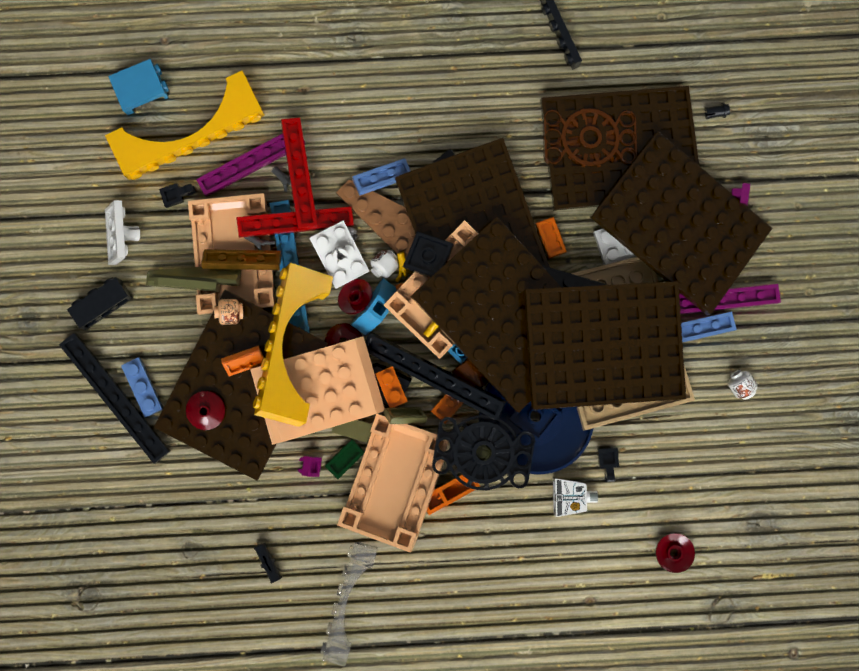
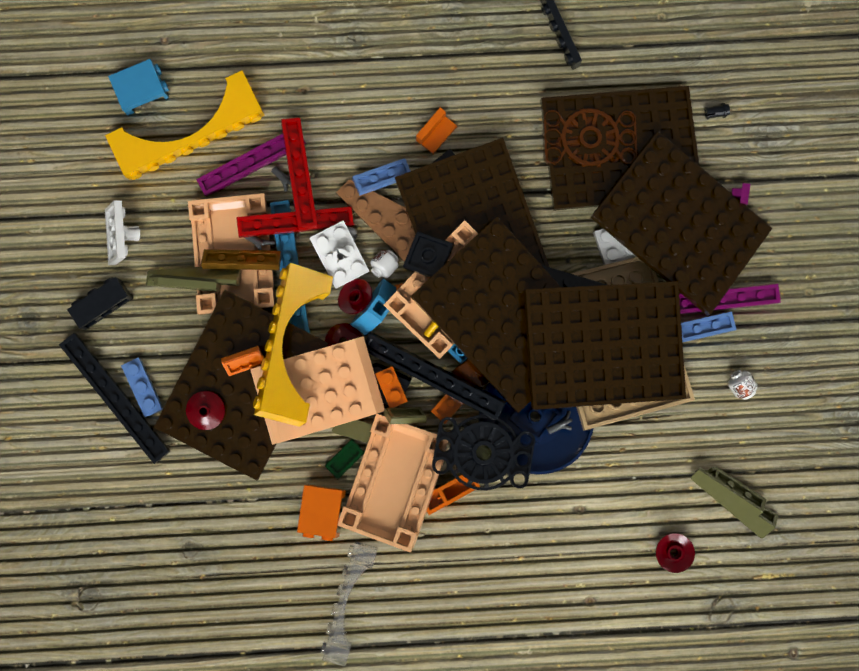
black plate [159,183,196,208] -> none
light nougat head [214,299,243,325] -> none
black pin [254,543,282,584] -> none
magenta tile [298,456,322,477] -> none
yellow bar [396,252,413,282] -> none
orange plate [535,217,567,259] -> none
torso [553,478,598,517] -> none
black plate [597,448,619,482] -> none
none -> orange panel [297,484,346,541]
none -> orange panel [416,107,457,155]
none -> dark grey bar [546,410,572,434]
none -> olive wedge [691,467,778,538]

